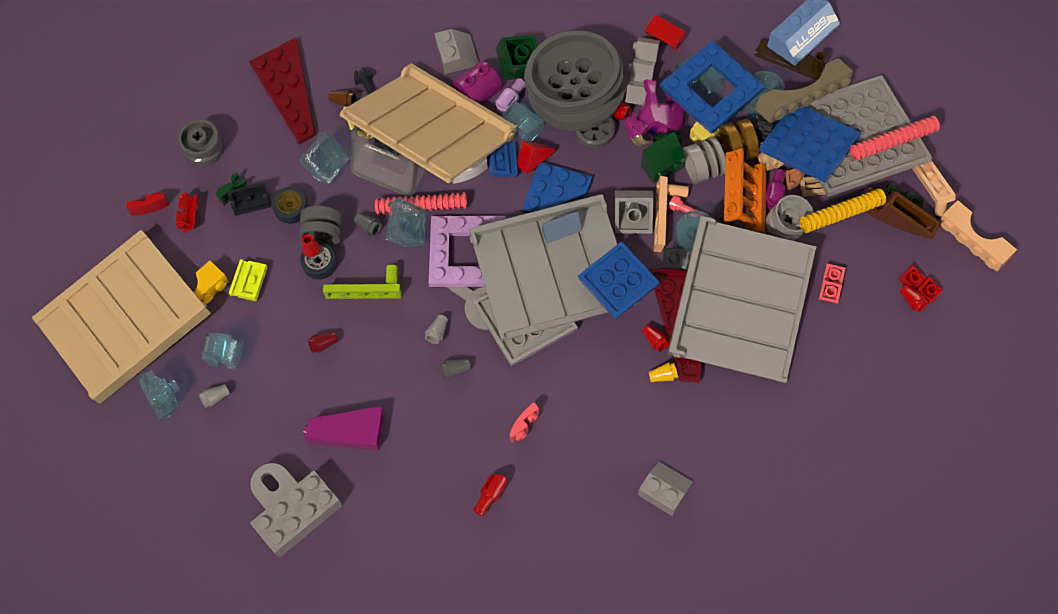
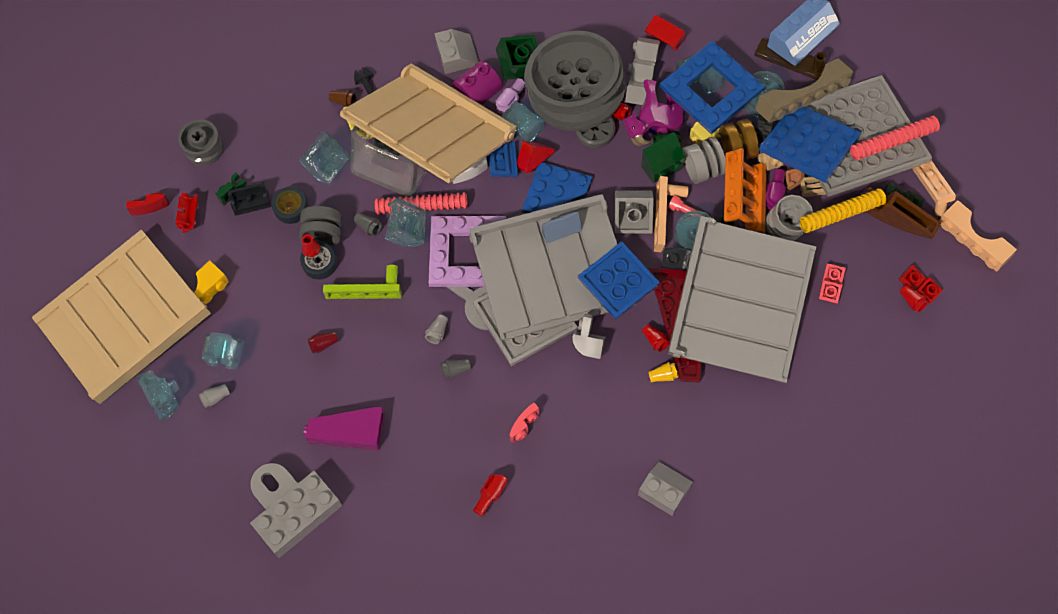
neon yellow plate [229,259,268,301] -> none
dark red wing [249,37,315,145] -> none
none -> brick [573,314,605,359]

